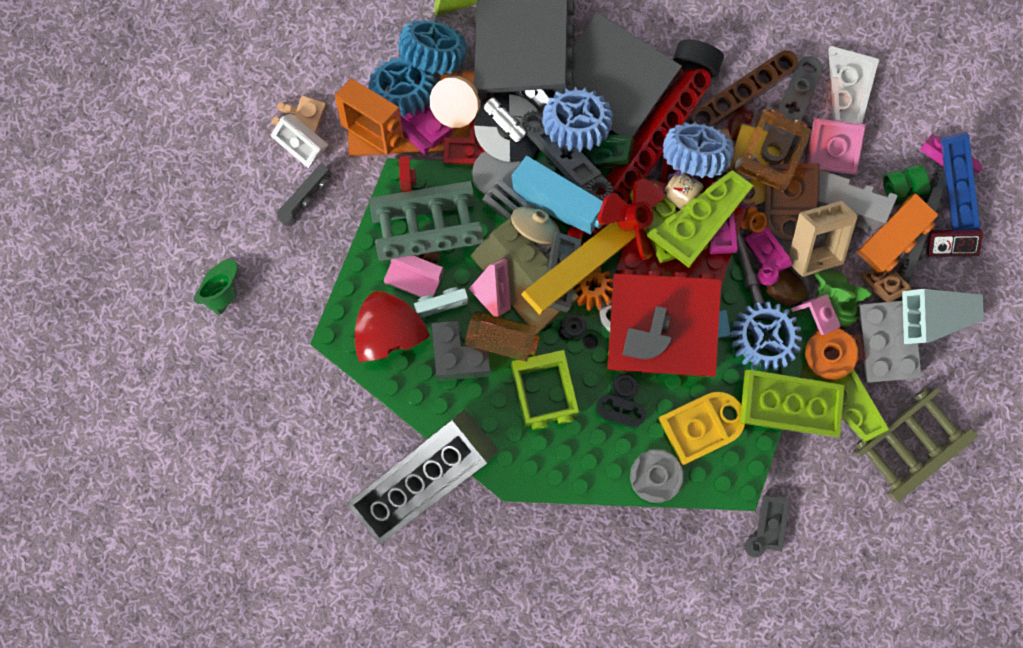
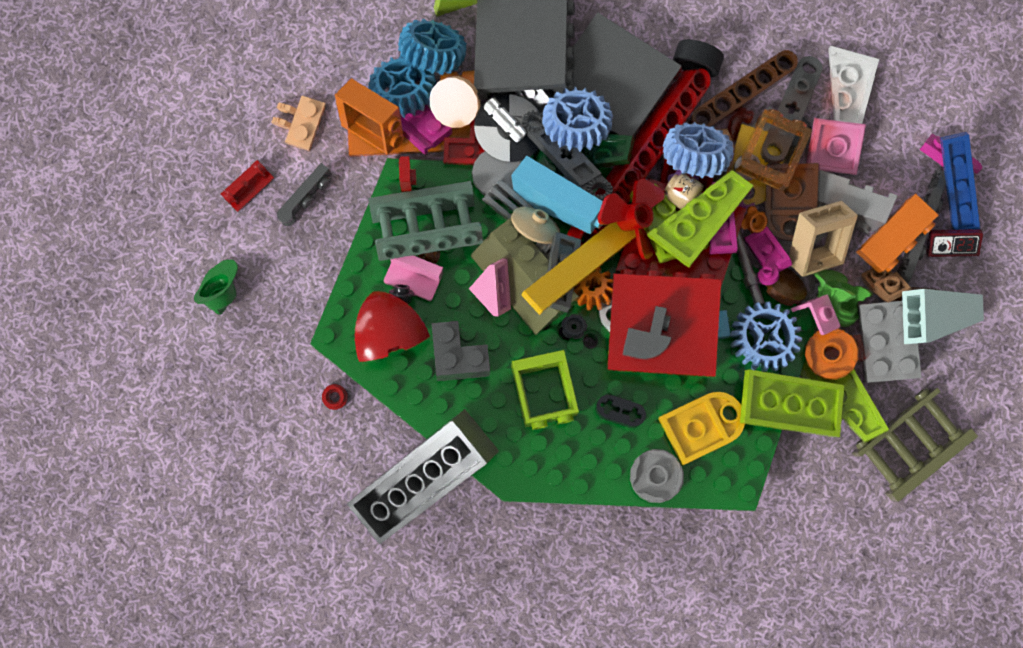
white slope [271,114,328,168] -> none
light aqua plate [414,287,468,318] -> none
clear orange window [464,311,540,362] -> none
black plate [612,373,638,400] -> none
dark grey hinge [744,495,790,557] -> none
green wheel [883,164,930,205] -> none
none -> red hinge [221,160,274,212]
none -> red plate [322,384,348,410]
none -> black plate [389,284,415,304]

